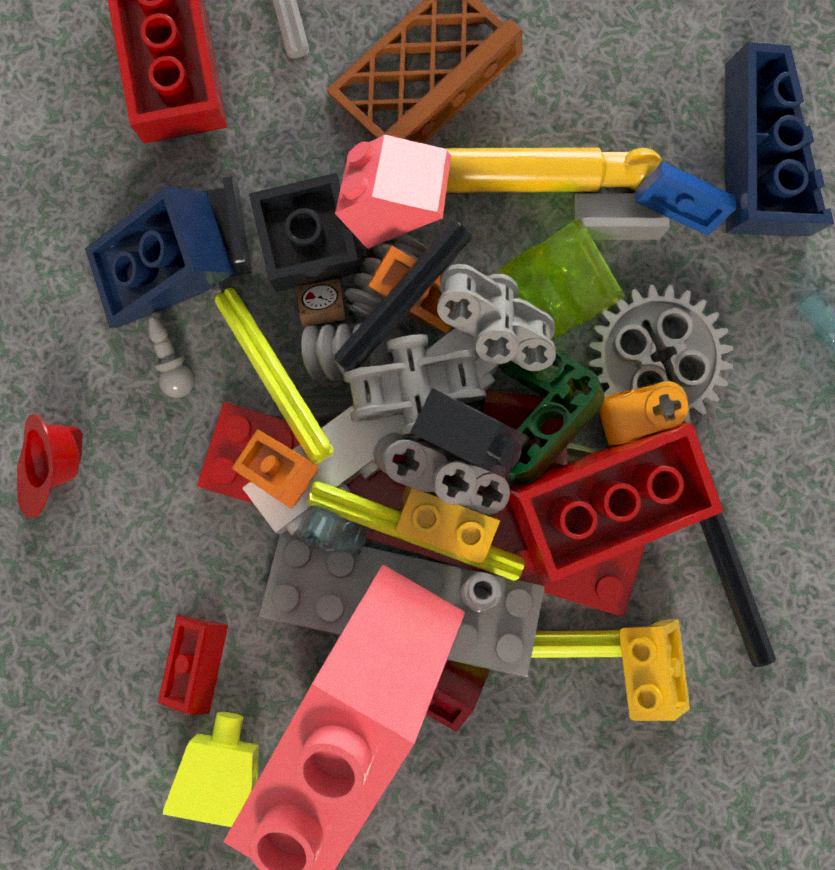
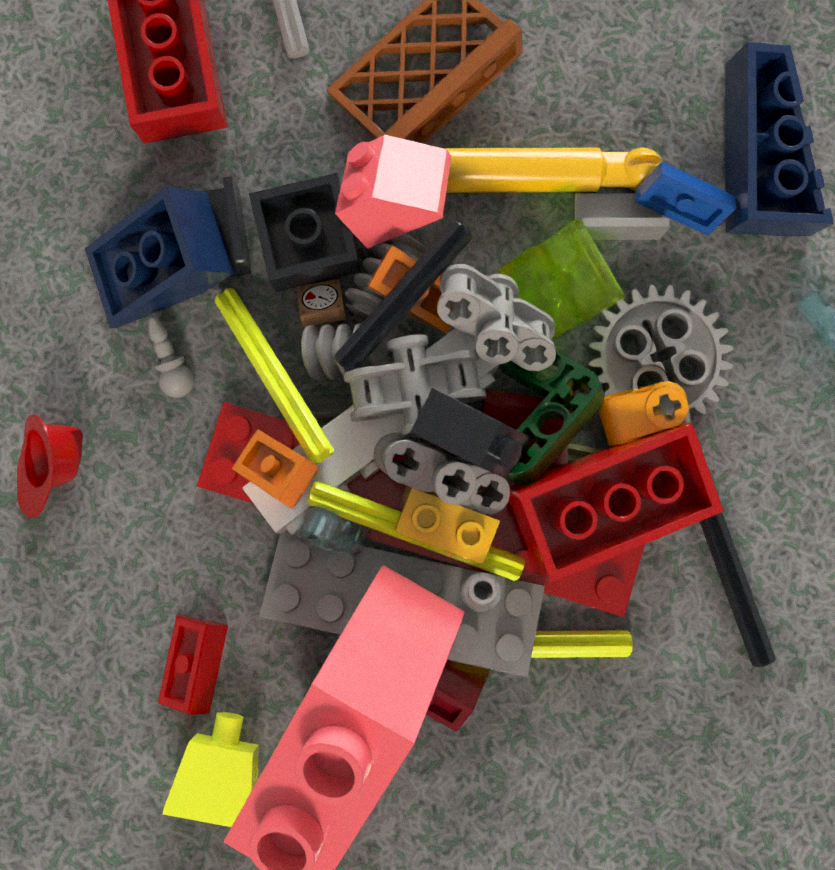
yellow bracket [619,619,690,721] -> none

